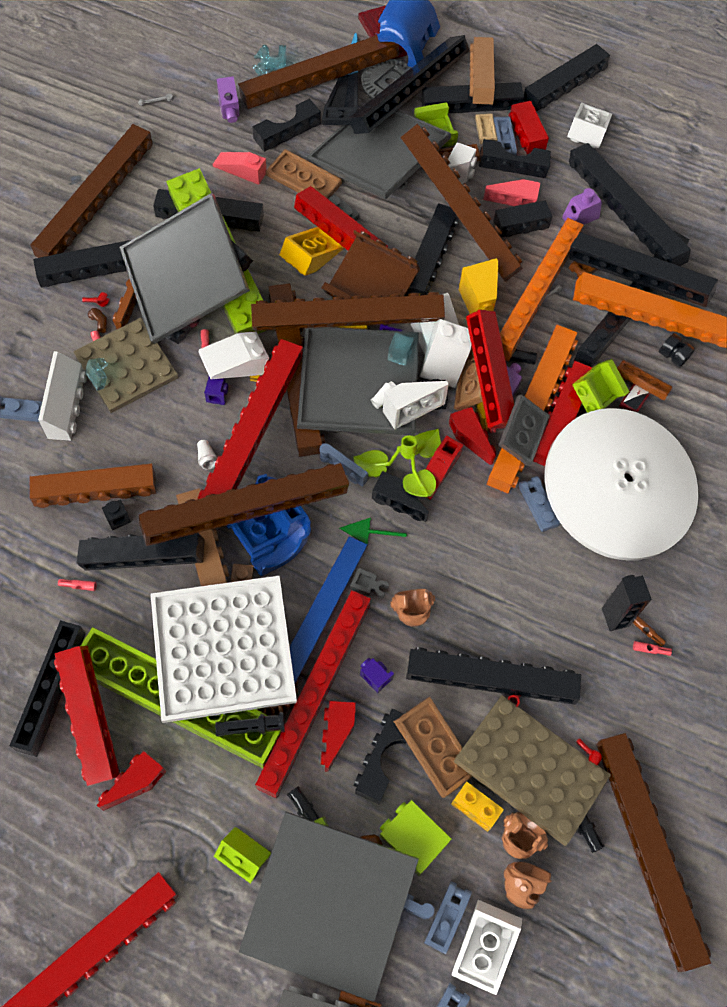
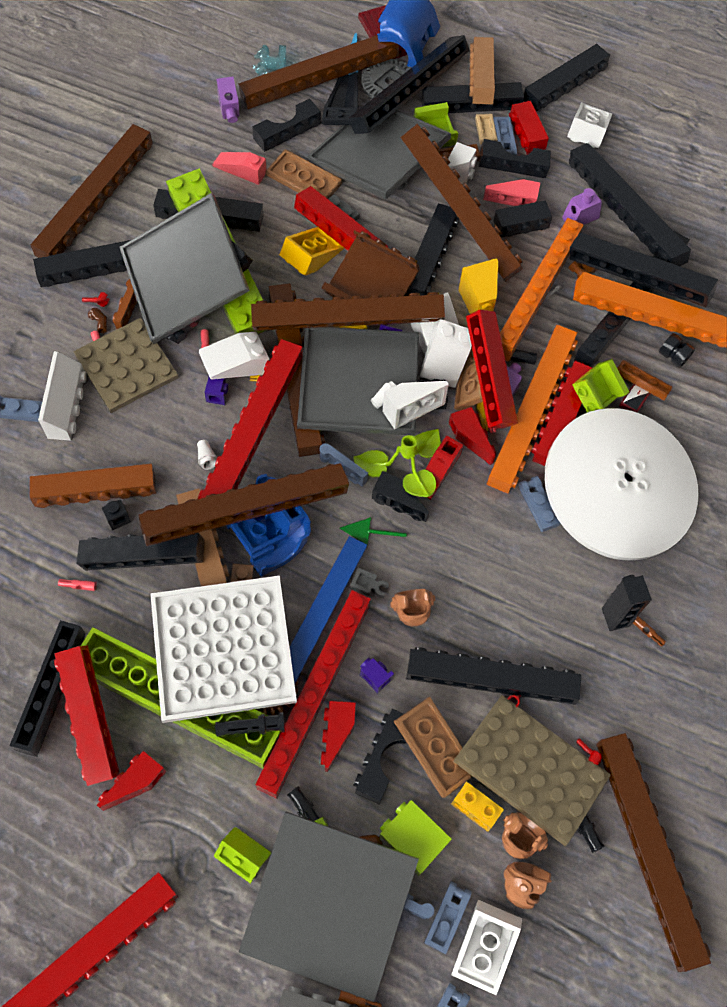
clear light blue tile [86,358,108,391] -> none
light grey hinge [138,94,173,106] -> none
clear light blue brick [388,332,414,366] -> none
dark grey tile [499,395,550,466] -> none
coral pin [633,641,672,656] -> none

